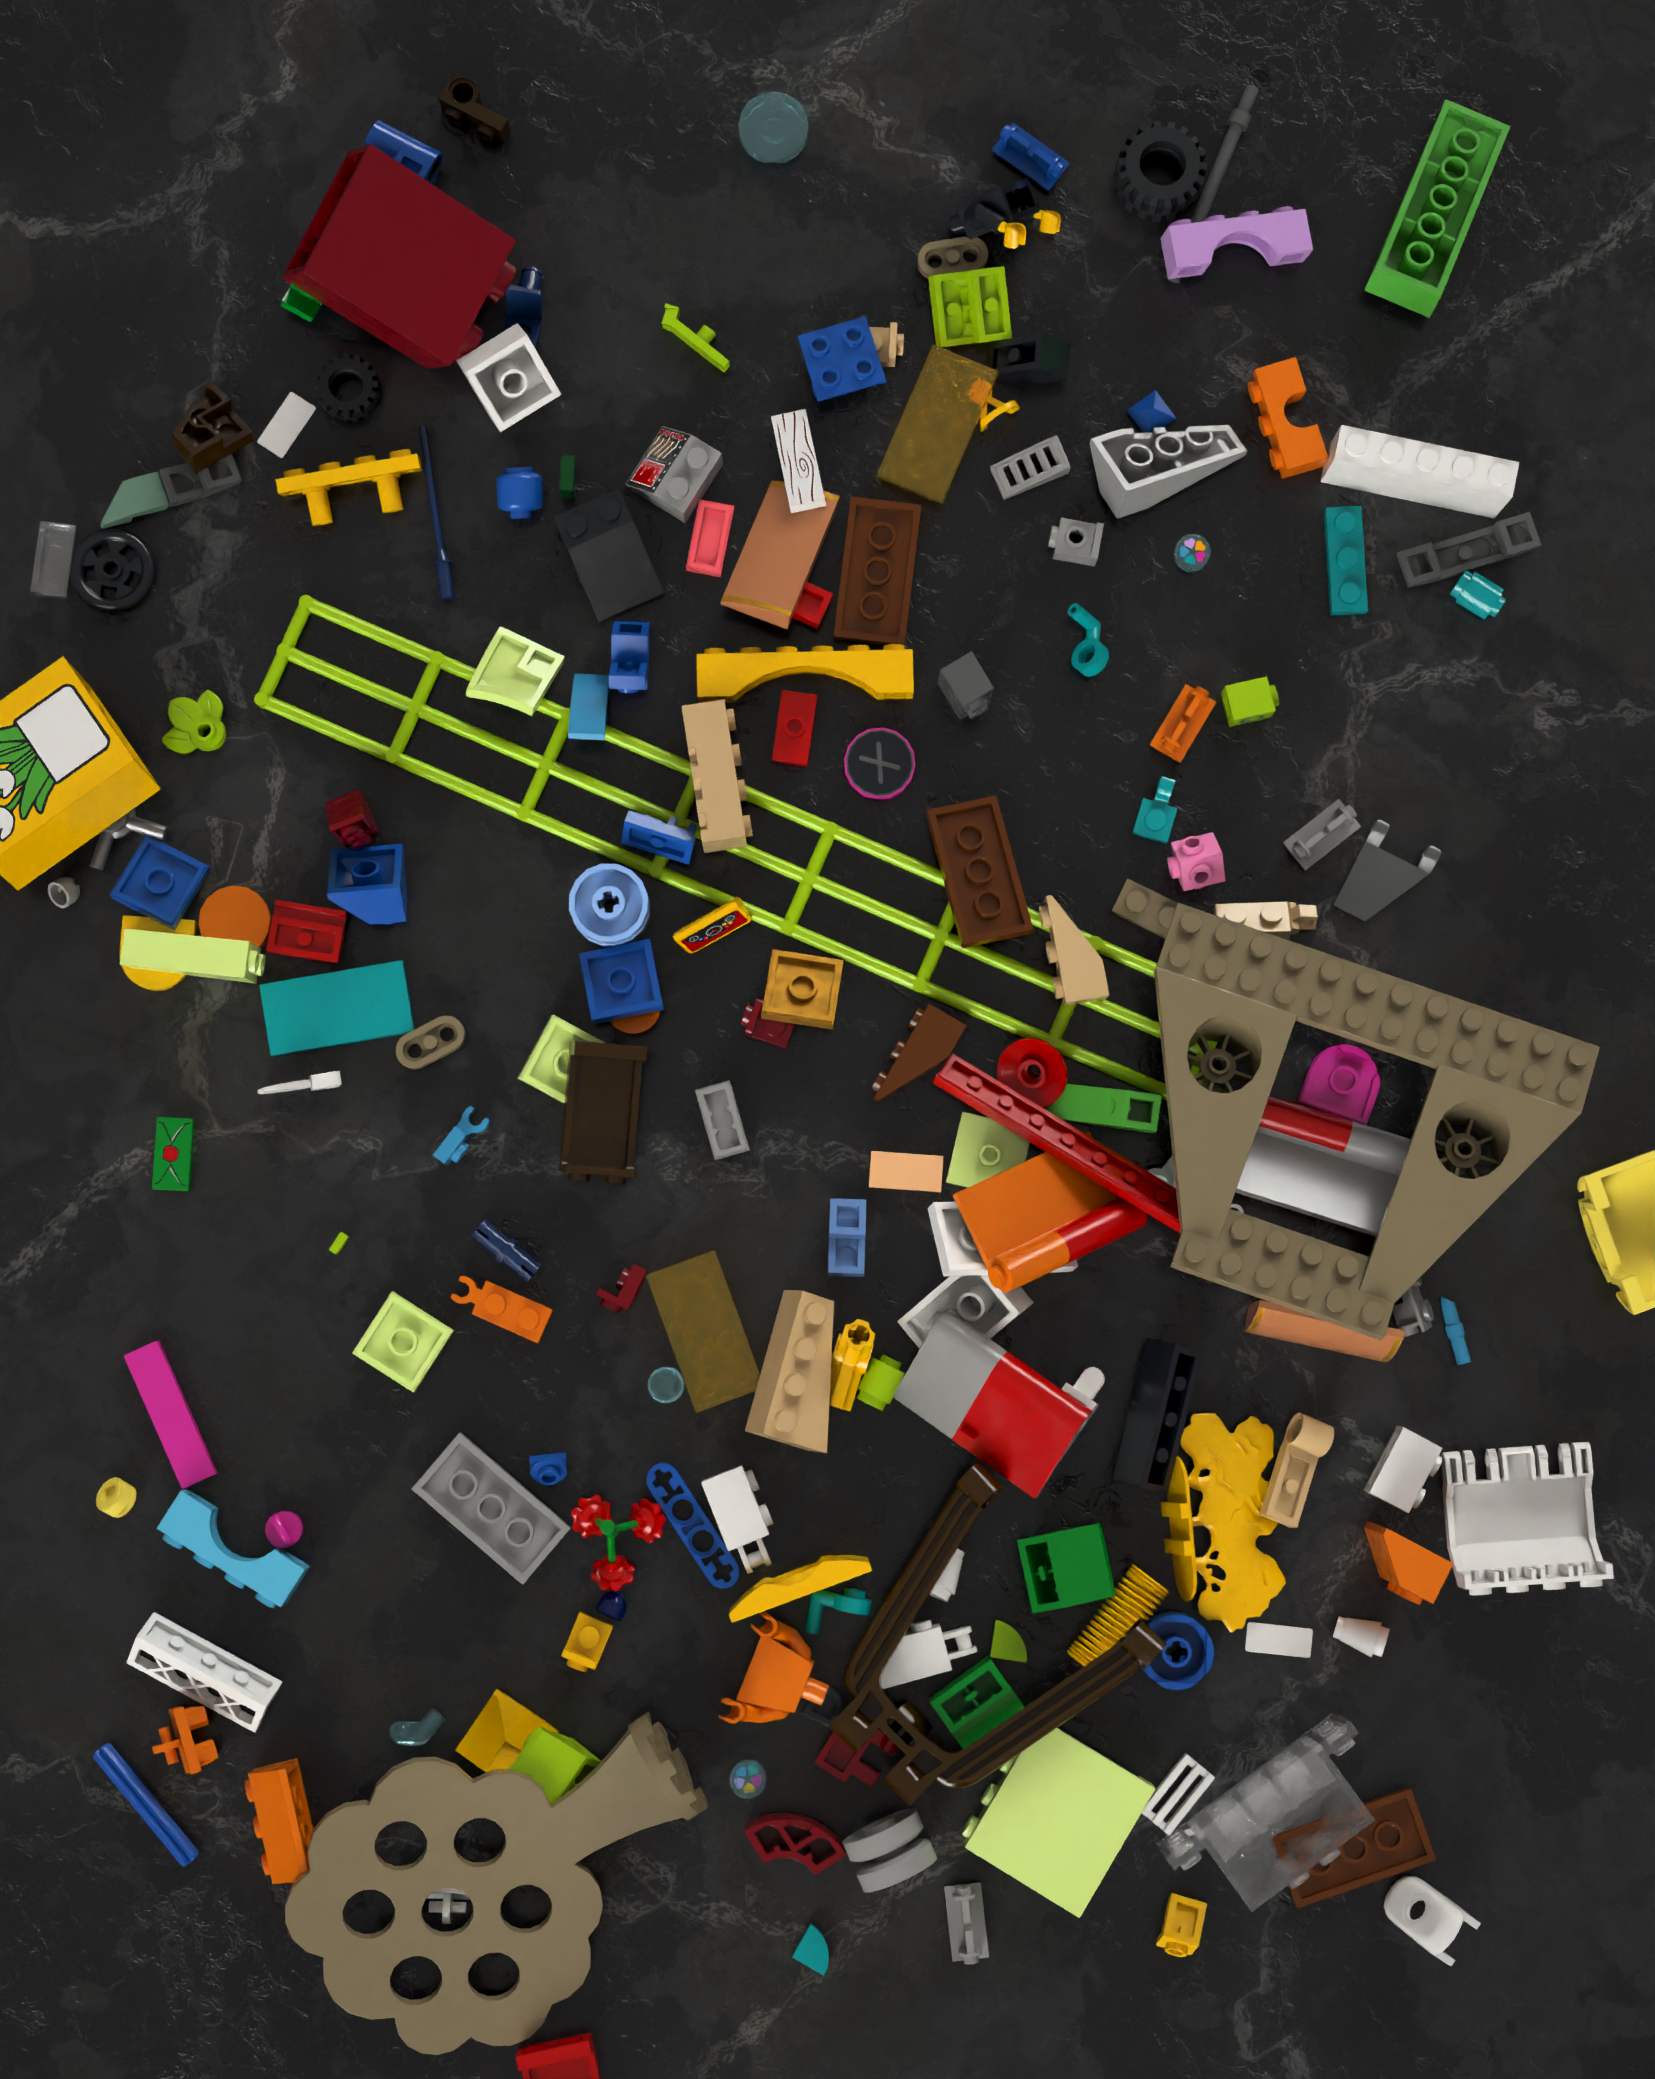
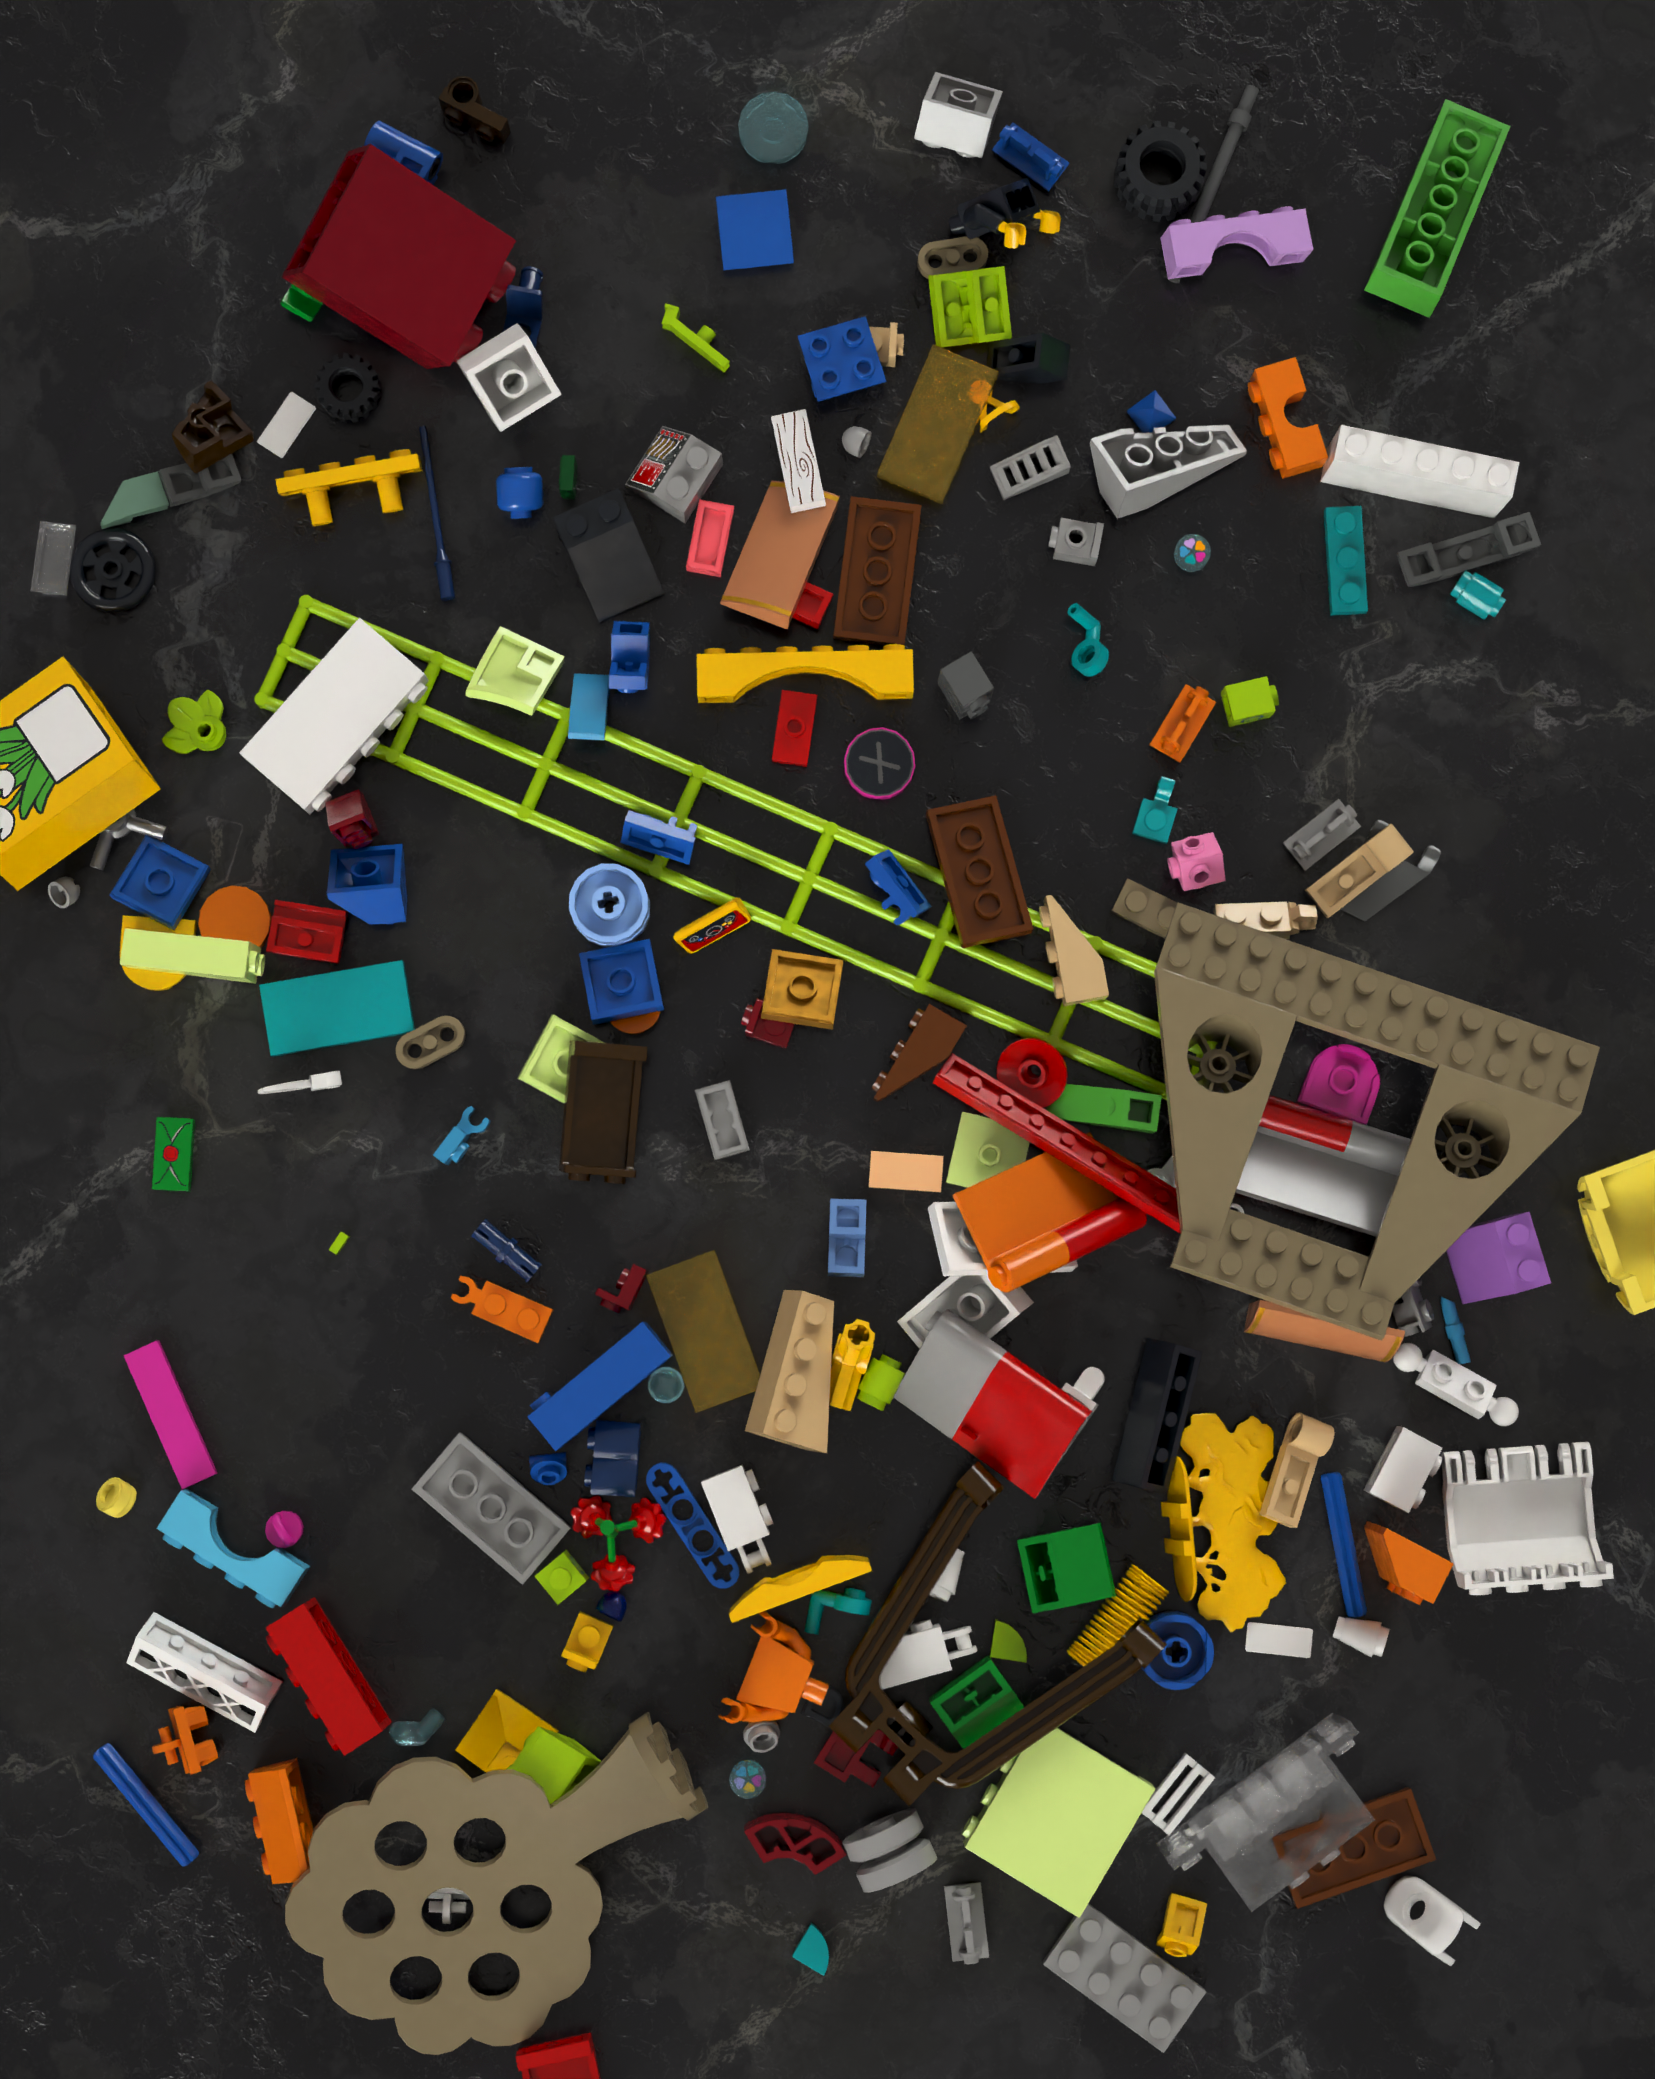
yellowish green plate [352,1291,455,1393] -> none
tan wedge [682,699,753,853] -> none
none -> white brick [239,617,429,815]
none -> red brick [266,1597,392,1756]
none -> blue brick [527,1321,673,1451]
none -> lime brick [535,1549,589,1605]
none -> dark blue brick [584,1420,641,1497]
none -> blue slope [716,189,794,270]
none -> light grey plate [743,1721,780,1753]
none -> light grey hinge [842,426,872,458]
none -> blue plate [865,849,932,925]
none -> slope [914,72,1003,158]
none -> light grey plate [1042,1903,1206,2053]
none -> tan plate [1305,823,1414,918]
none -> blue axle [1321,1472,1367,1618]
none -> white plate [1393,1343,1519,1426]
none -> medium lavender slope [1446,1212,1551,1304]

